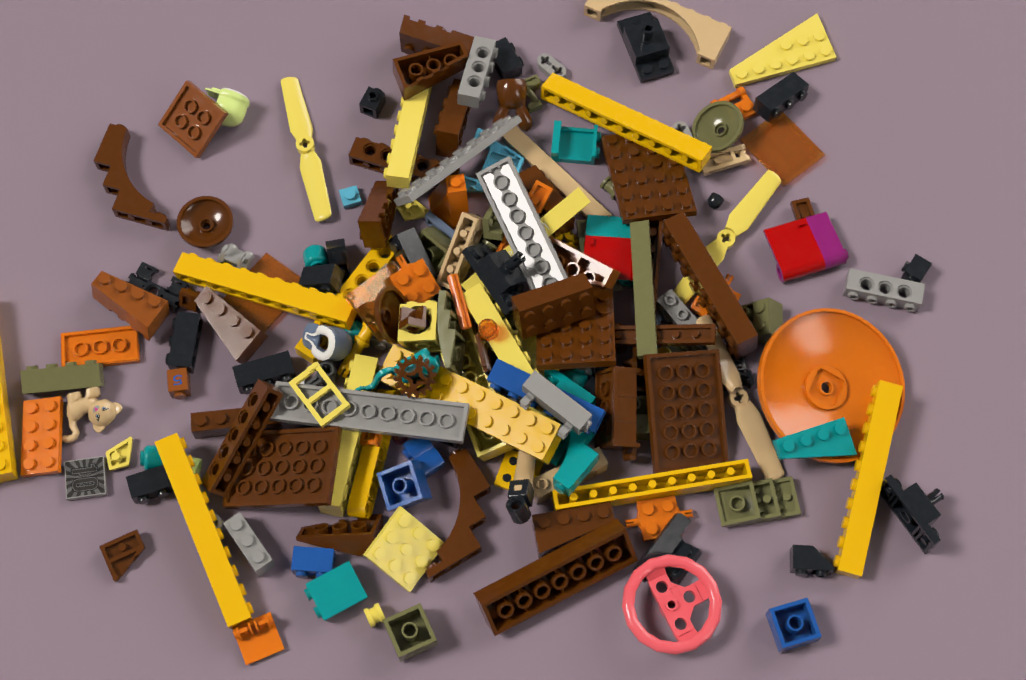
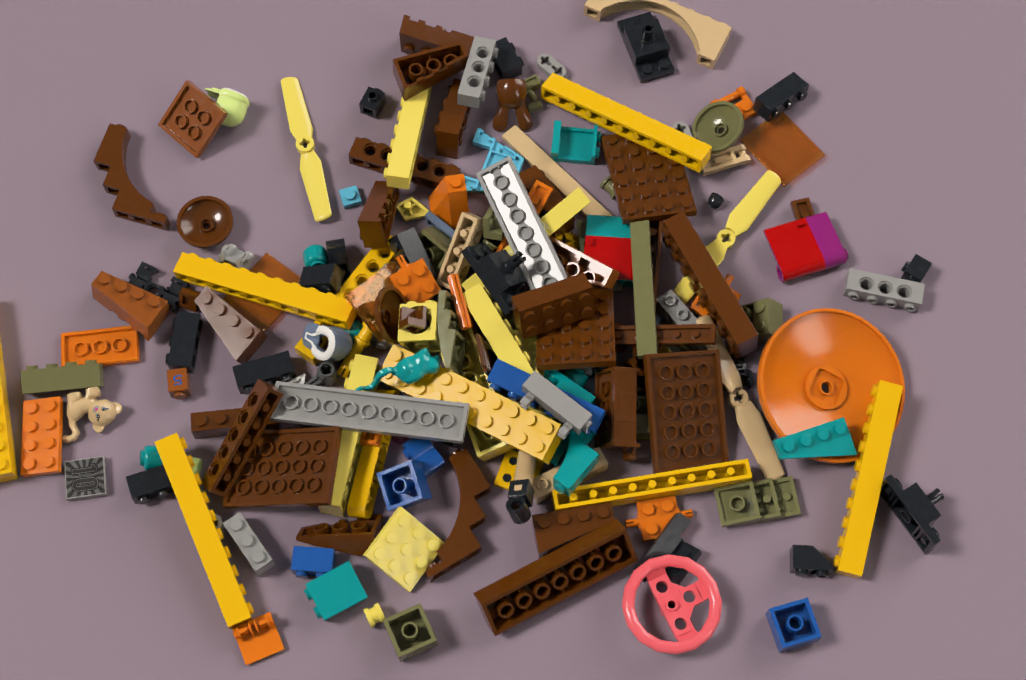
reddish brown wing [99,529,146,582] -> none
light yellow piece [106,437,133,471] -> none
light yellow window [289,362,351,428] -> none
light grey piece [393,115,522,206] -> none
reddish brown gear [393,354,437,398] -> none
clear orange wheel [478,319,499,341] -> none
light yellow wing [729,14,836,88] -> none

